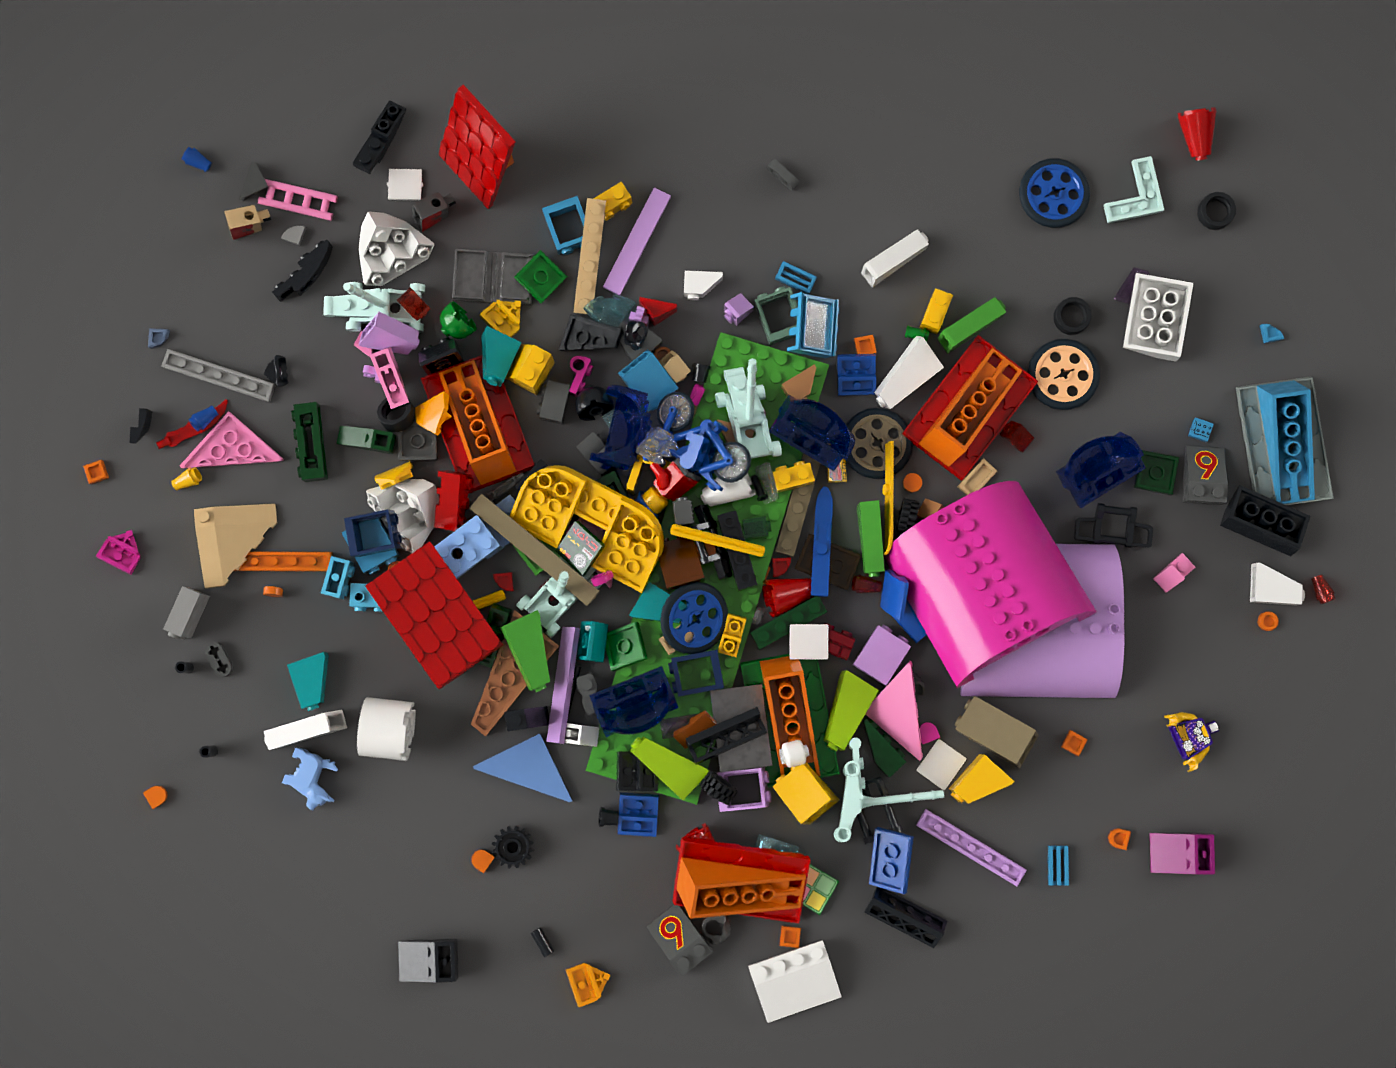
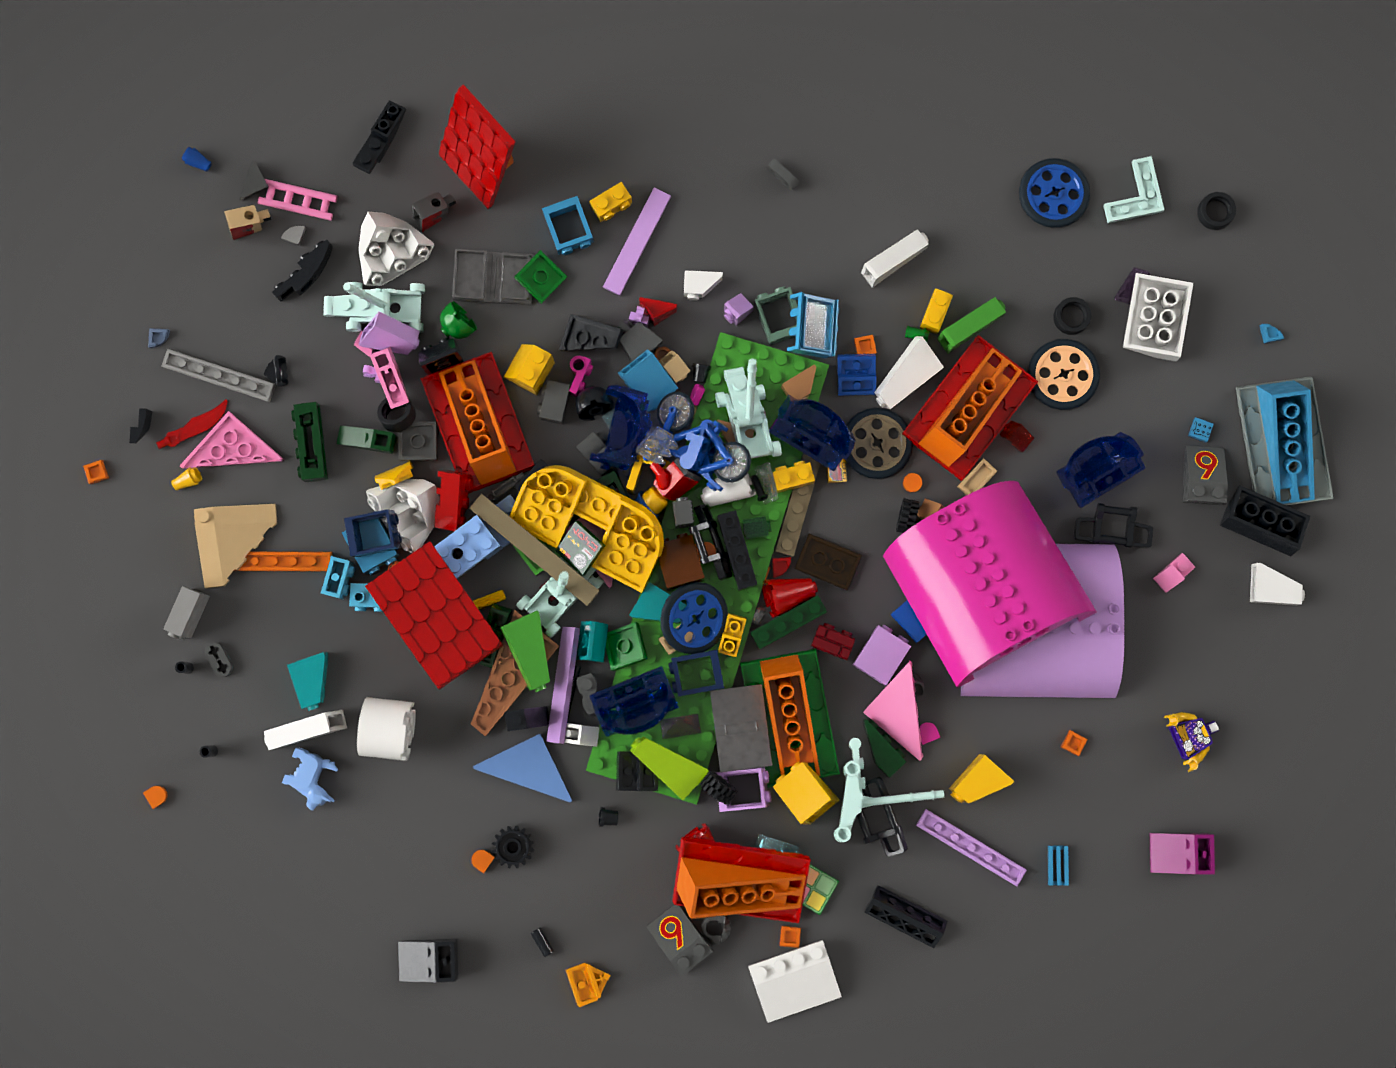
dark pink slope [96,530,141,575] -> none
blue cone [188,405,219,432] -> none
orange tile [263,586,283,597] -> none
white piece [387,169,424,201] -> none
clear red bracket [397,287,430,321] -> none
light orange slope [415,391,451,436] -> none
yellow slope [480,300,521,338] -> none
teal slope [481,326,521,387] -> none
red tile [493,572,514,592] -> none
tan plate [573,198,606,315] -> none
clear light blue brick [583,295,635,328] -> none
dark pink tile [591,570,614,587] -> none
blue slope [617,792,659,837] -> none
black piece [623,321,648,351] -> none
yellow axle [670,524,765,557] -> none
dark orange slope [673,710,717,749] -> none
black fence [686,707,767,765] -> none
dark azure tile [775,261,817,294] -> none
white head [779,740,809,768] -> none
white sticker [790,624,828,659] -> none
blue piece [811,486,833,597] -> none
lime slope [823,670,879,752] -> none
clear red cone [852,574,881,593] -> none
bright green slope [857,500,885,577] -> none
tile [869,827,914,894] -> none
blue slope [880,570,909,620] -> none
yellow piece [882,441,894,555] -> none
white sticker [917,739,966,790] -> none
dark tan slope [955,696,1039,769] -> none
orange tile [1108,828,1131,850] -> none
dark green tile [1134,450,1179,495] -> none
red cone [1177,107,1216,161] -> none
orange tile [1257,611,1279,631] -> none
clear red cone [1311,574,1335,604] -> none

